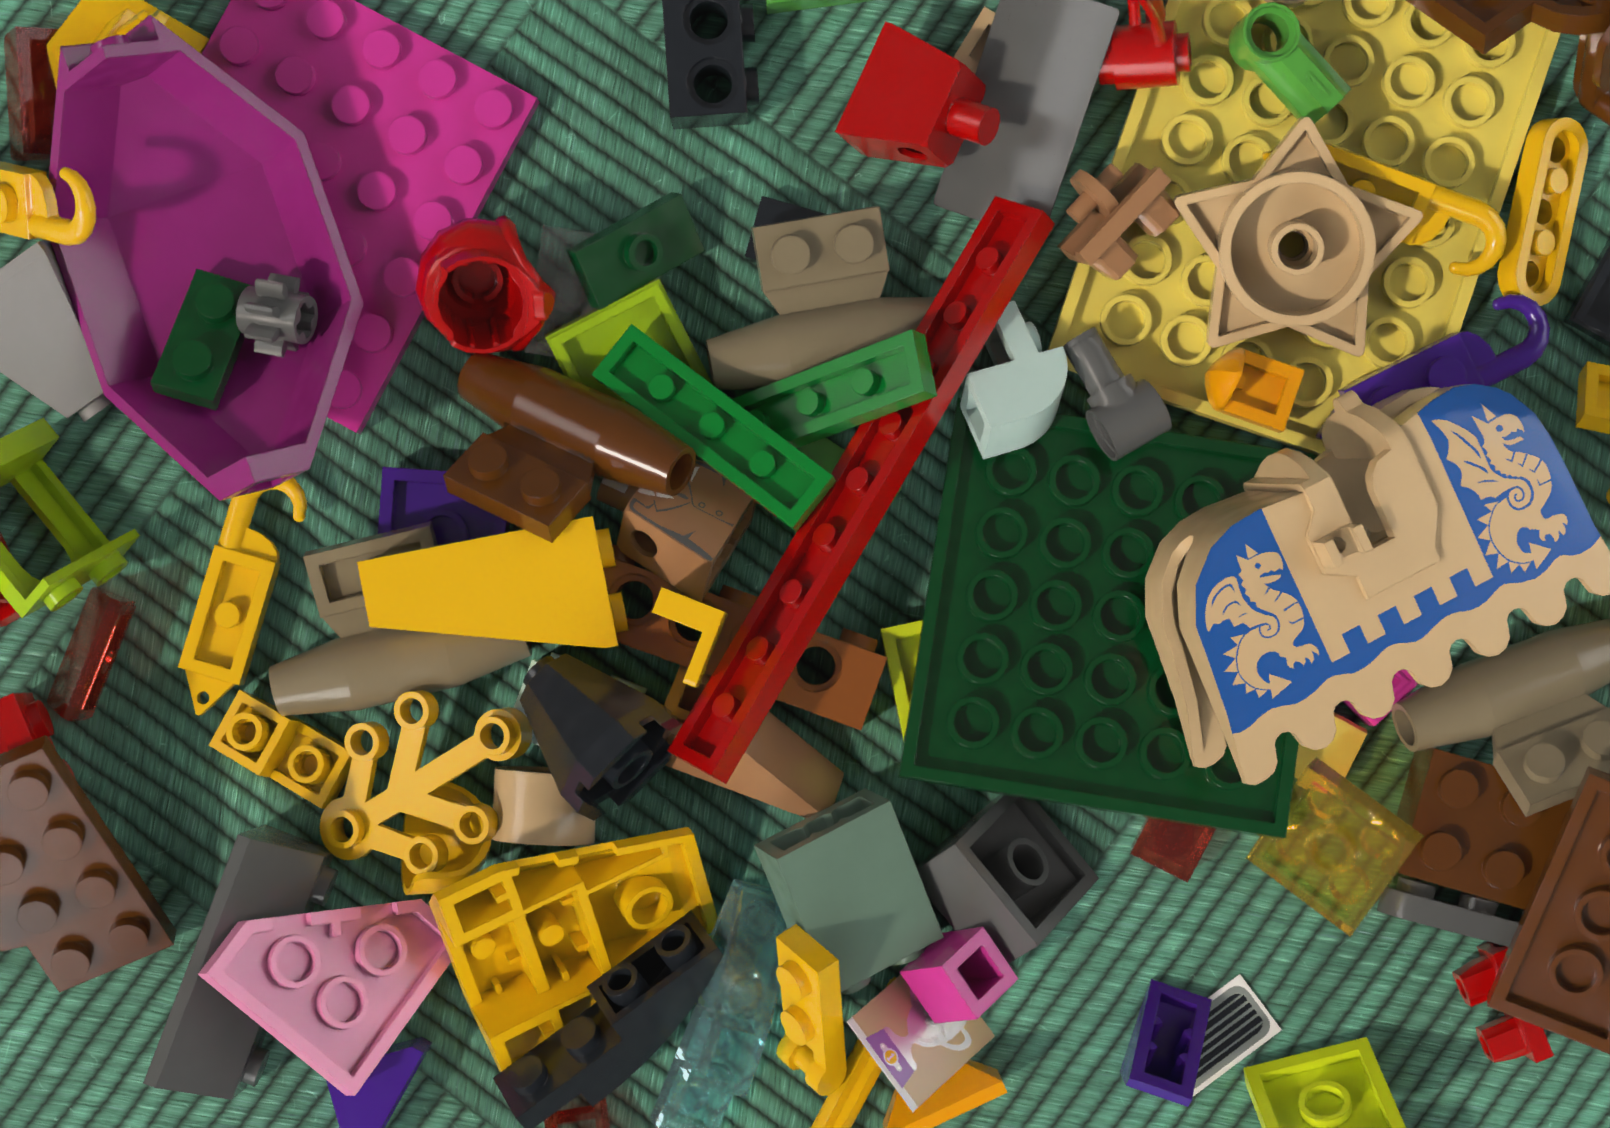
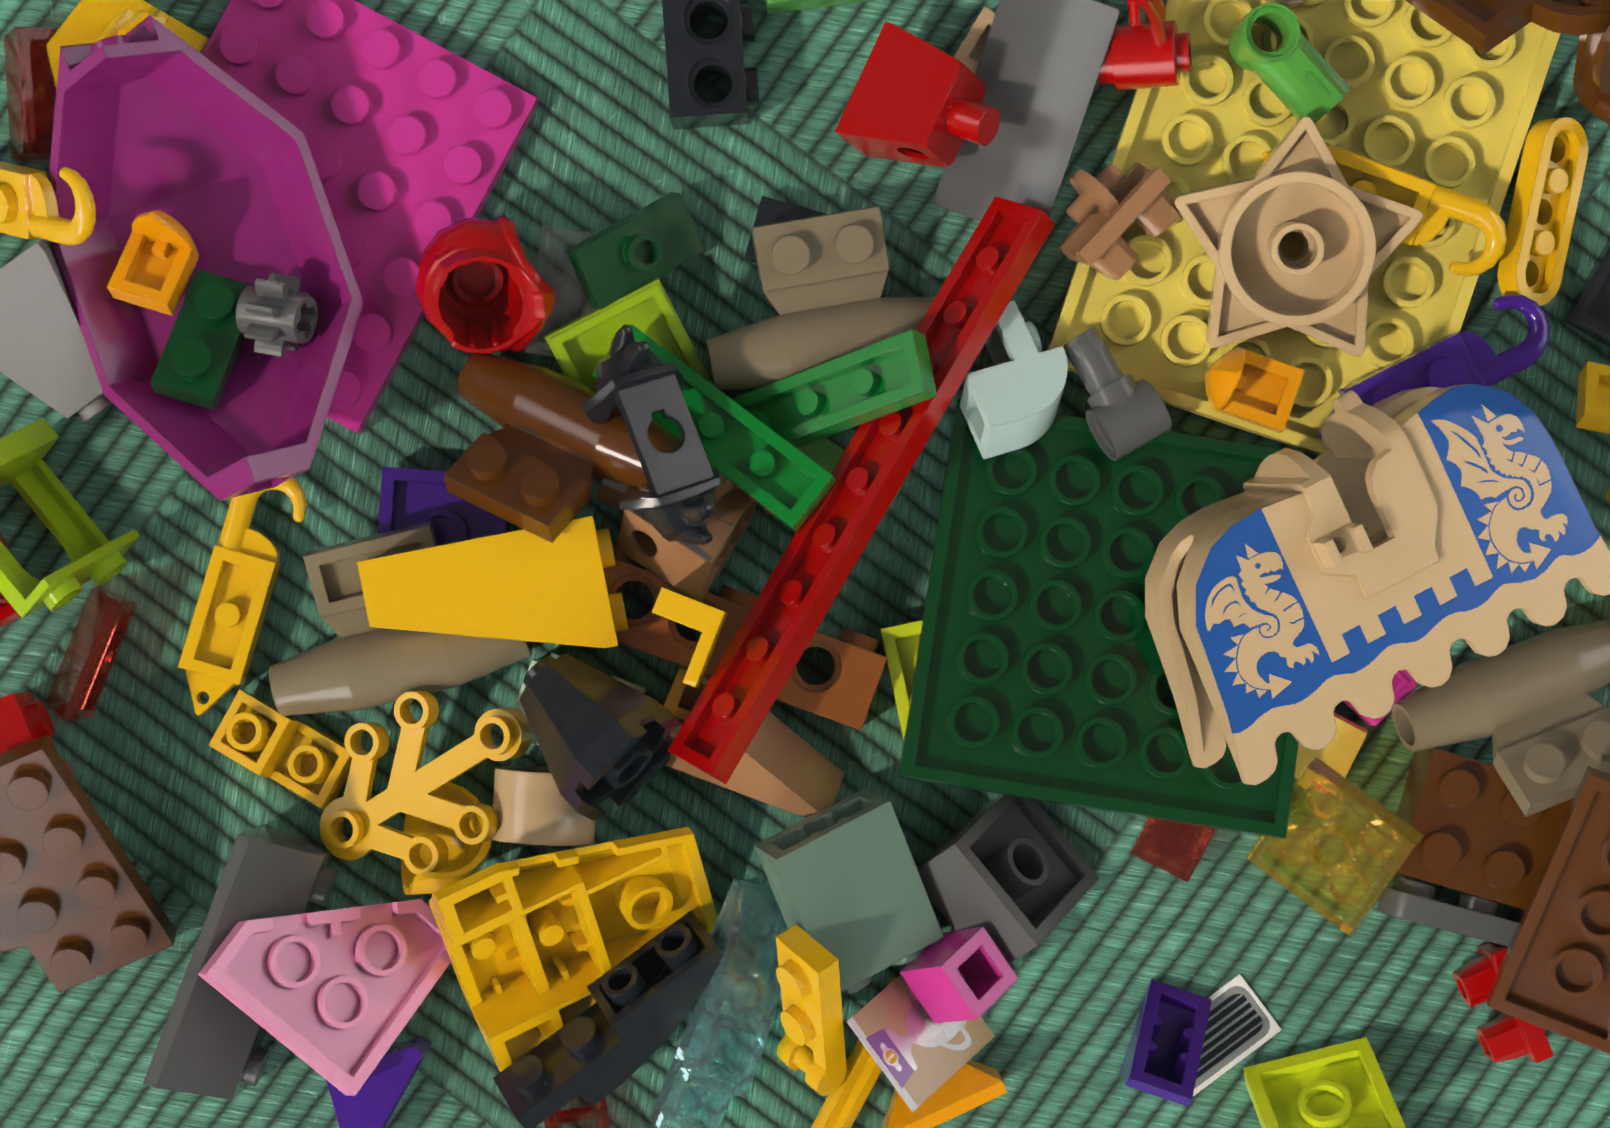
none -> light orange plate [107,210,199,316]
none -> black piece [582,324,722,545]

